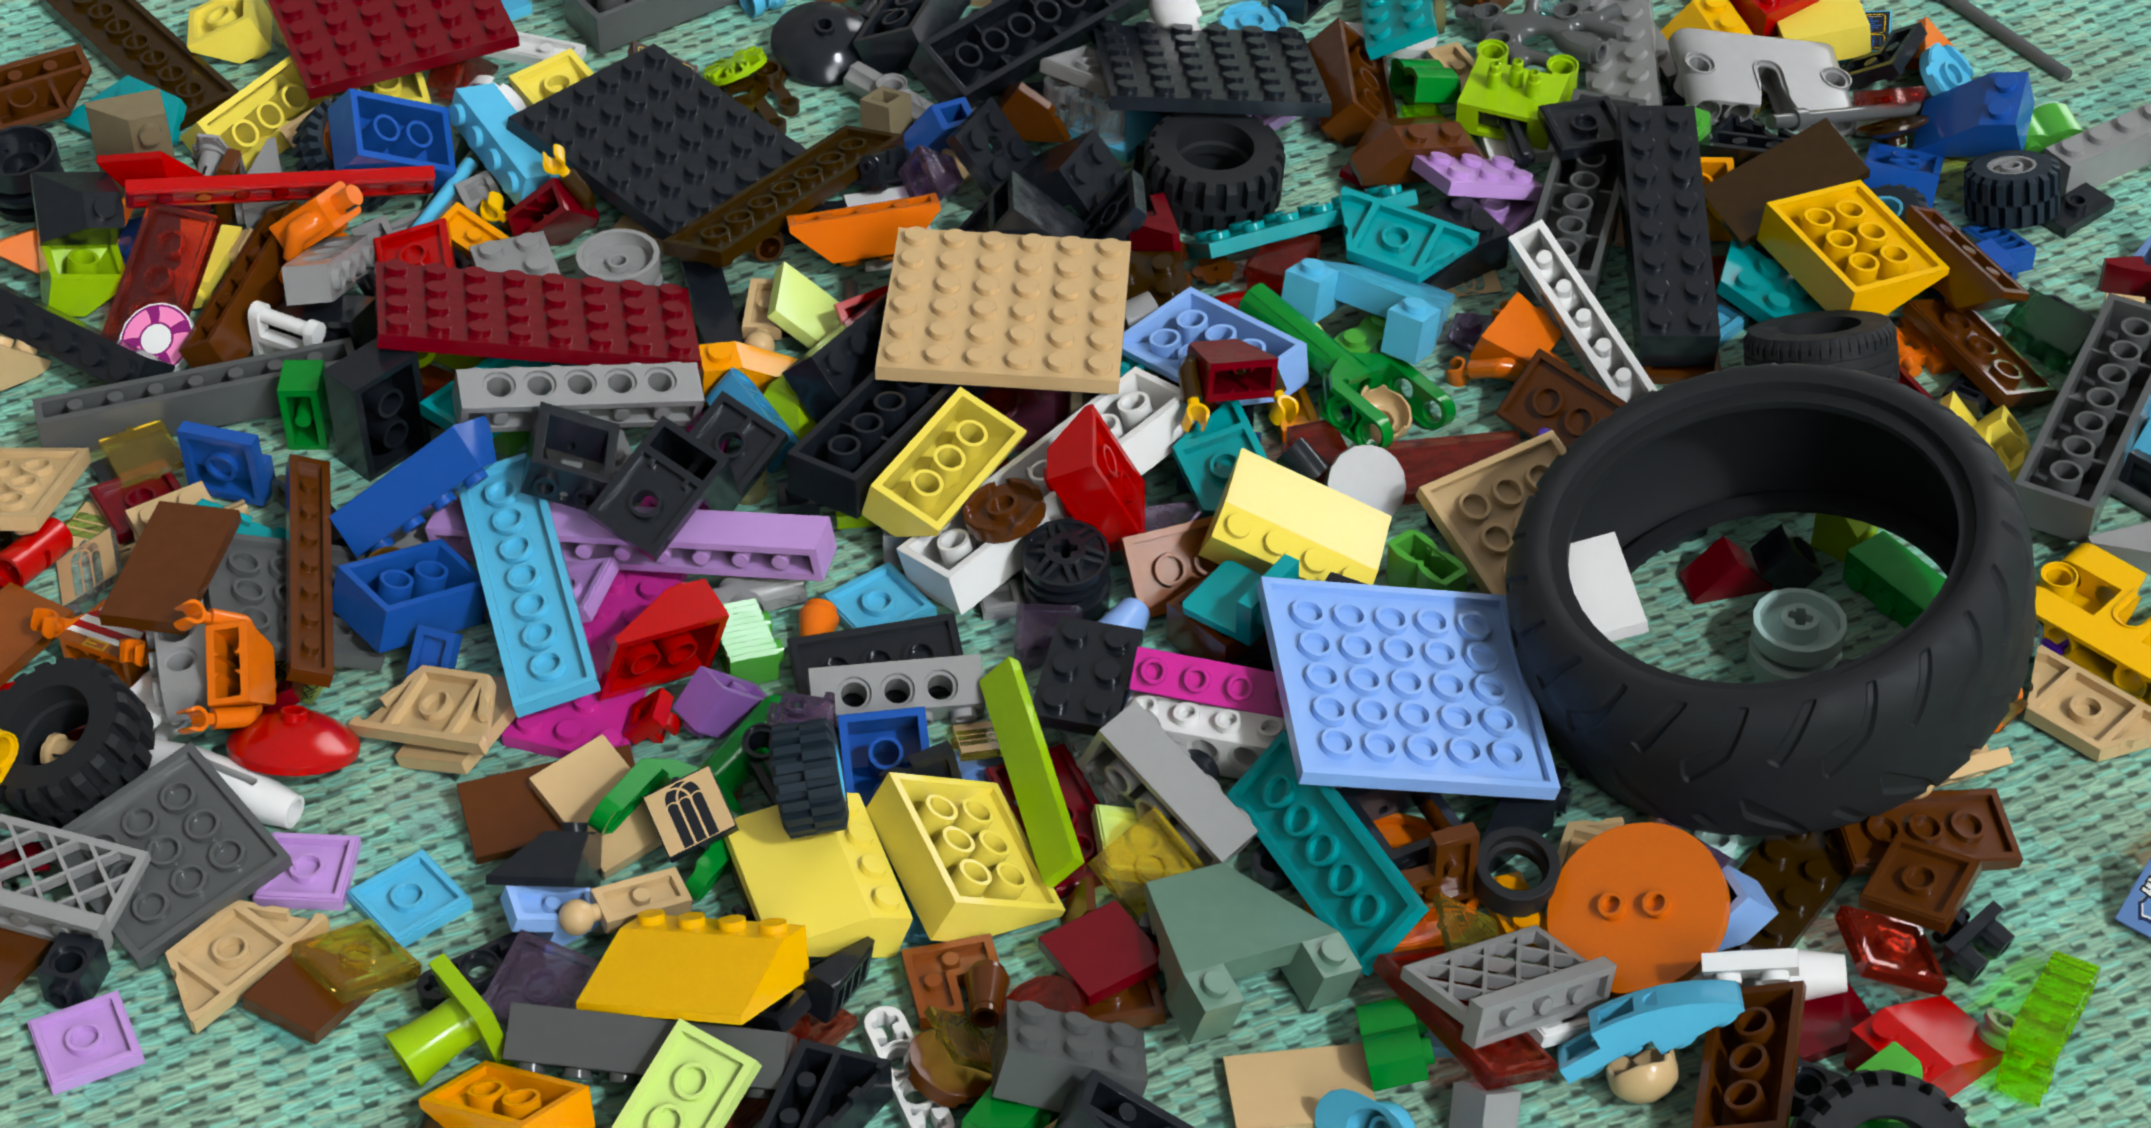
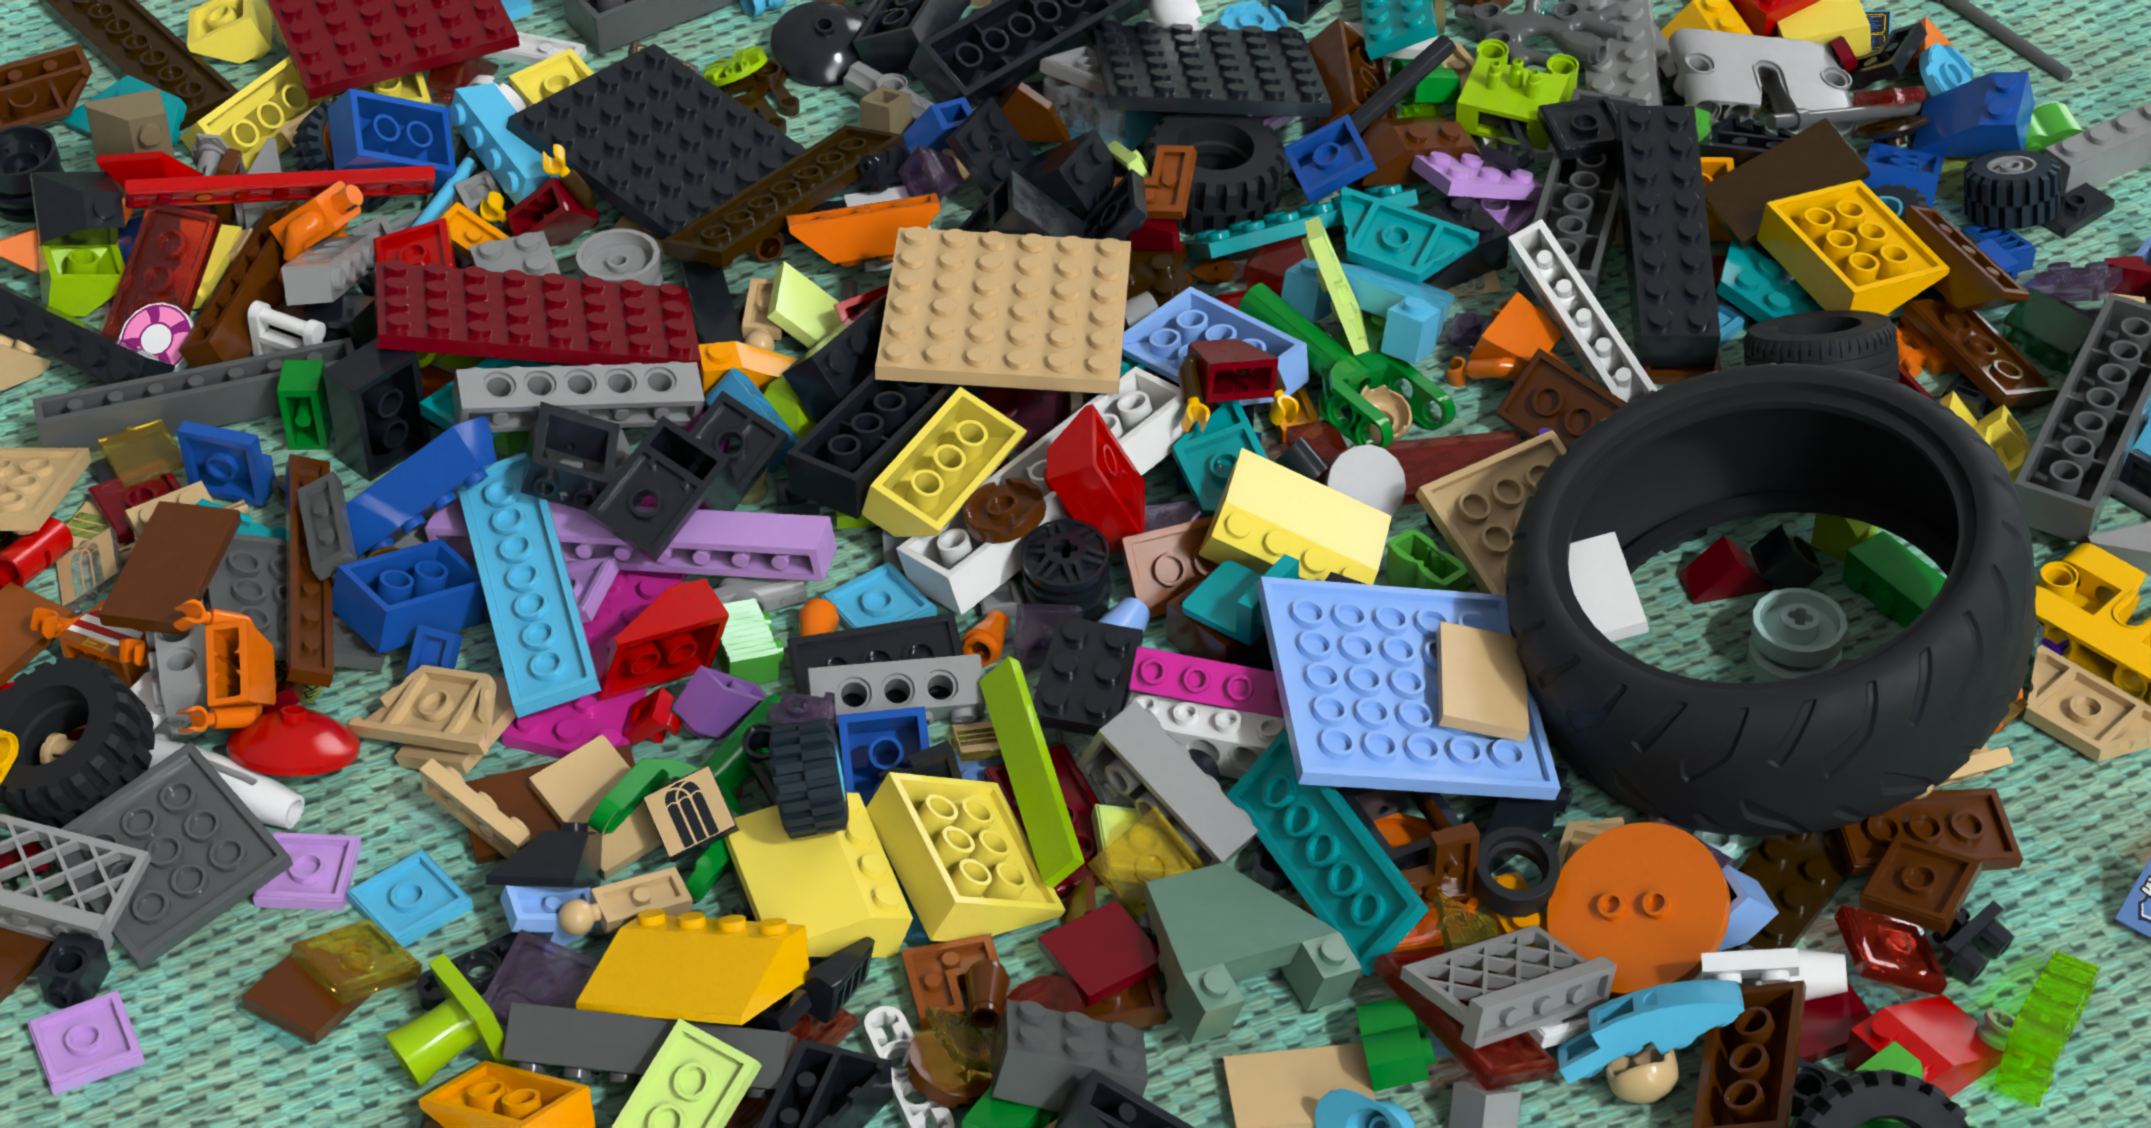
tan wing [165,900,330,1034] -> none
none -> dark grey plate [297,471,358,581]
none -> tan plate [419,758,531,859]
none -> orange cone [962,610,1010,667]
none -> yellowish green plate [1107,140,1151,178]
none -> dark orange plate [1113,145,1197,219]
none -> blue plate [1284,114,1377,204]
none -> black axle [1287,35,1456,188]
none -> yellowish green wing [1302,216,1369,356]
none -> tan tile [1436,621,1529,742]
none -> black plate [1481,137,1530,171]
none -> dark red tile [1829,35,1858,73]
none -> clear purple plate [2022,261,2123,301]

